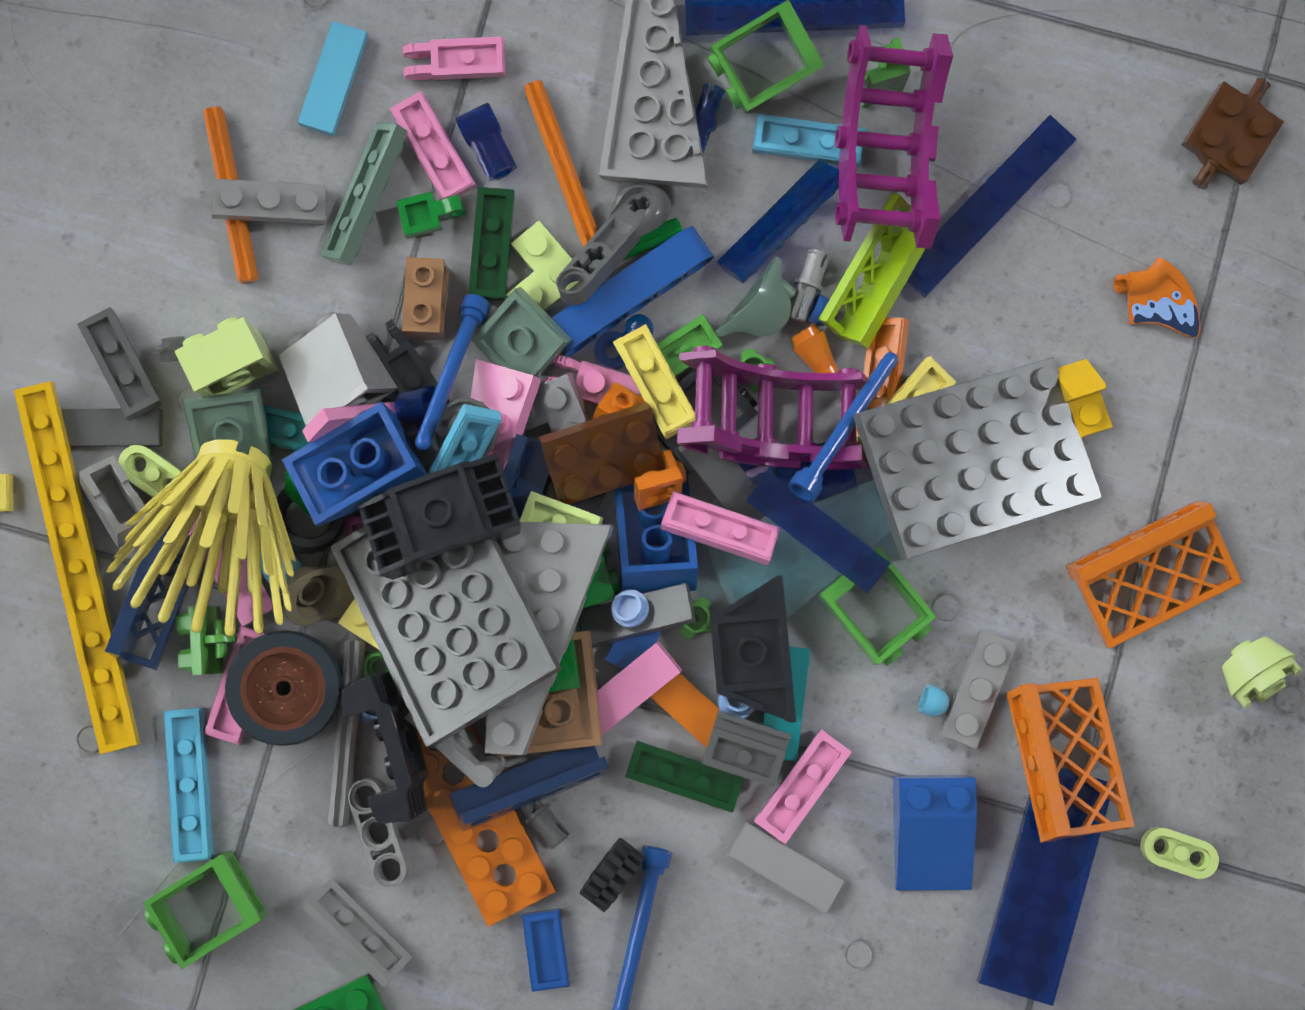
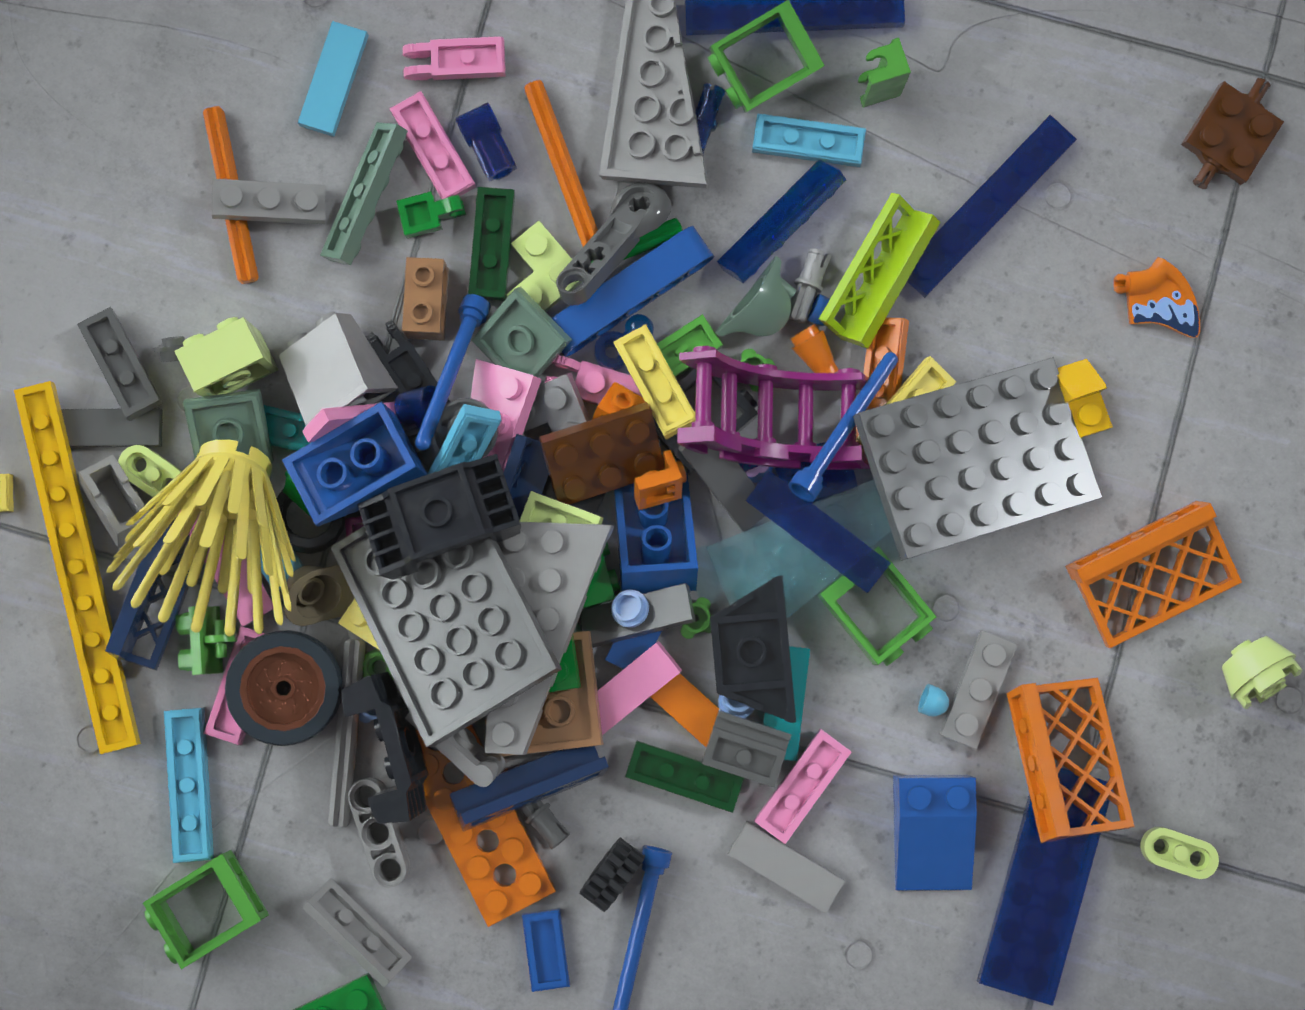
bright pink tile [660,491,780,566] -> none
magenta fence [835,25,954,249] -> none

